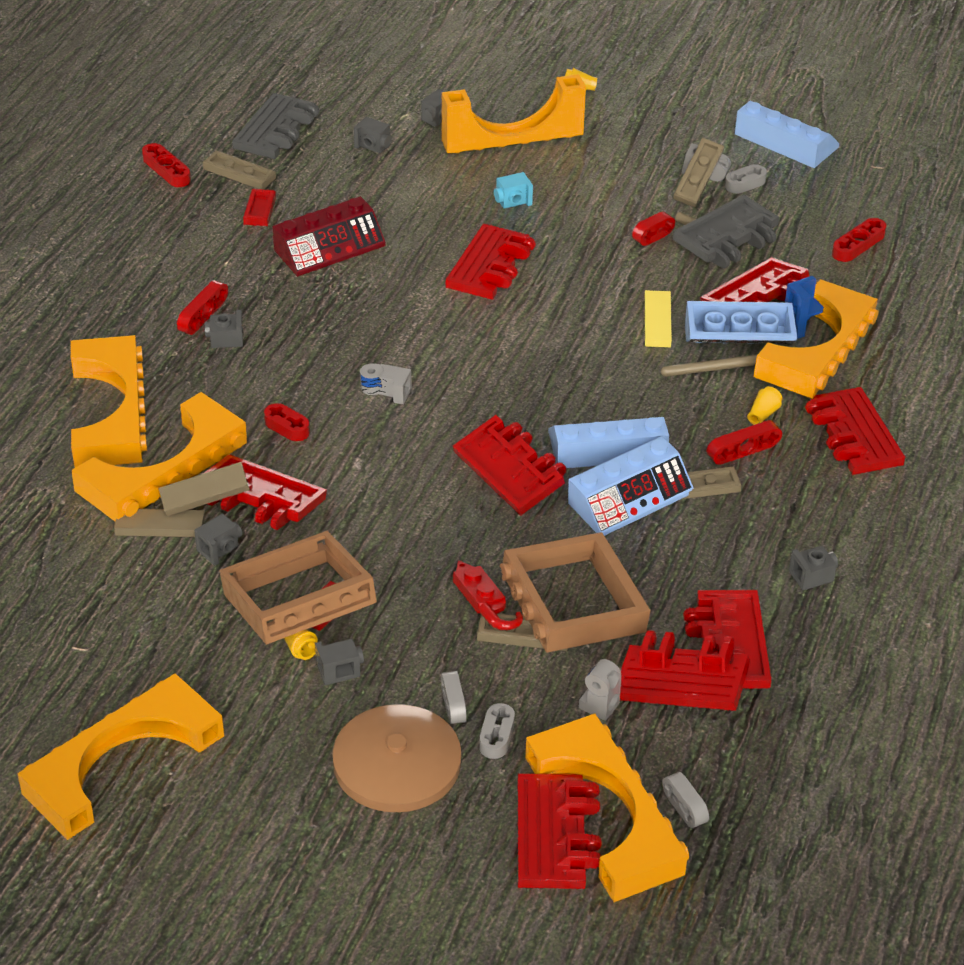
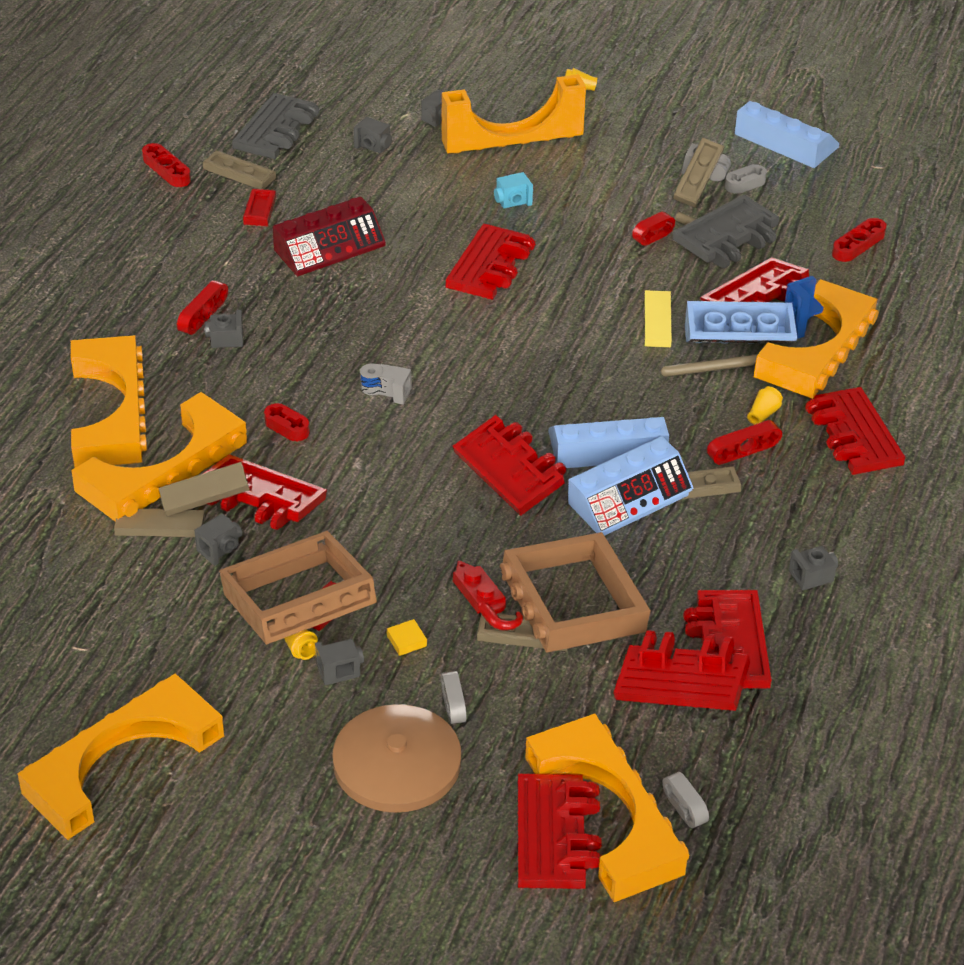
light grey beam [480,703,515,759] -> none
light grey leg [579,659,621,721] -> none
none -> yellow tile [387,619,427,656]

